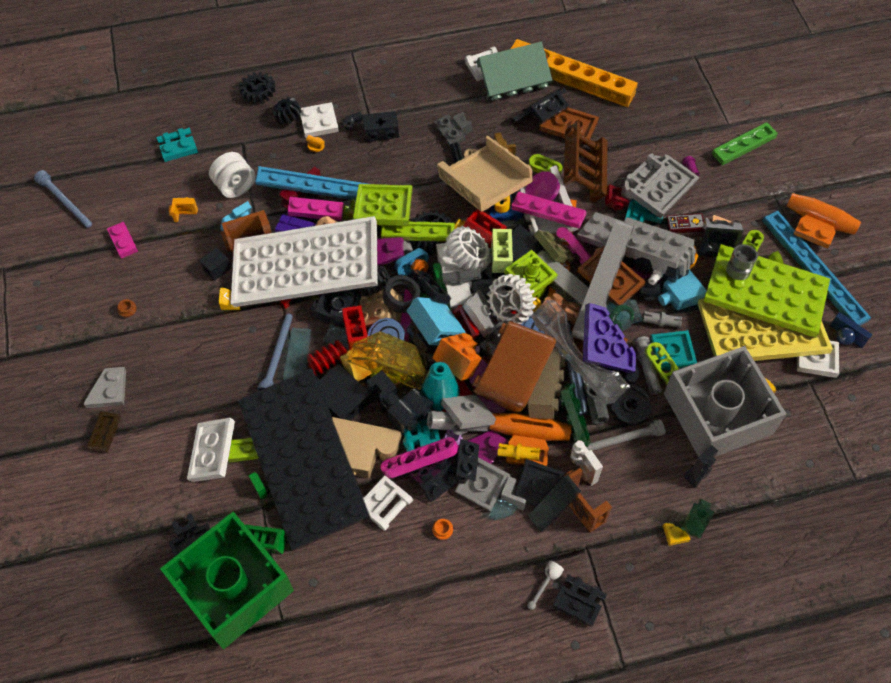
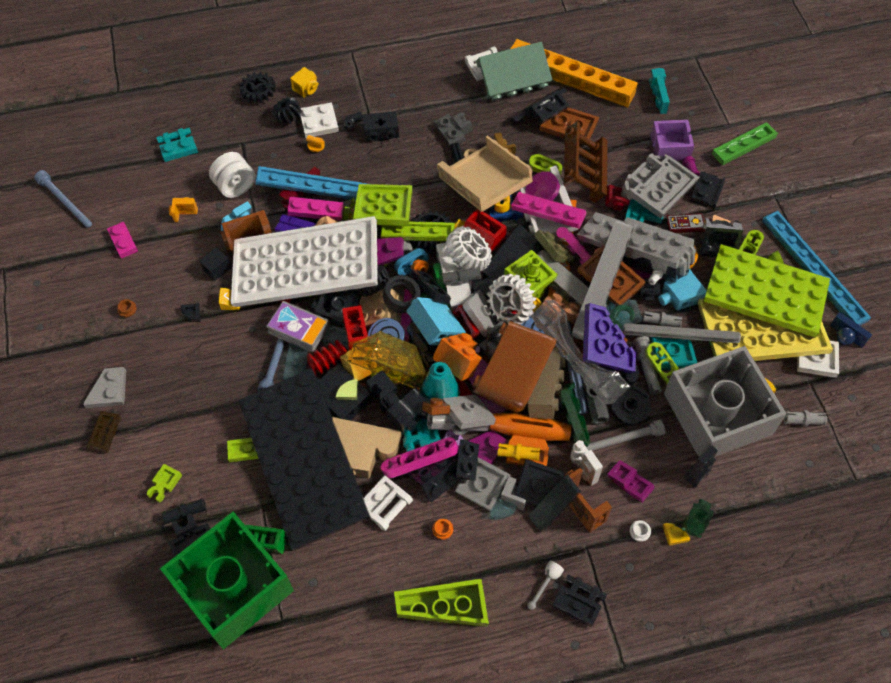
white plate [187,418,235,482] -> none
green tile [249,472,268,499] -> none
yellowish green brick [491,229,513,273] -> none
dark grey wheel [726,244,758,280] -> none
orange plate [786,193,861,249] -> none
none -> lime plate [147,464,182,503]
none -> black pin [162,498,207,524]
none -> black tile [180,303,201,322]
none -> piece [266,301,330,352]
none -> yellow brick [290,67,319,98]
none -> yellowish green tile [336,379,358,400]
none -> lime wedge [394,579,489,627]
none -> dark orange plate [422,398,450,415]
none -> magenta slope [607,460,654,503]
none -> light grey axle [623,323,741,343]
none -> white plate [630,520,651,542]
none -> teal plate [649,68,670,114]
none -> medium lavender piece [651,120,694,161]
none -> black plate [690,171,725,209]
none -> light grey pin [783,410,827,426]

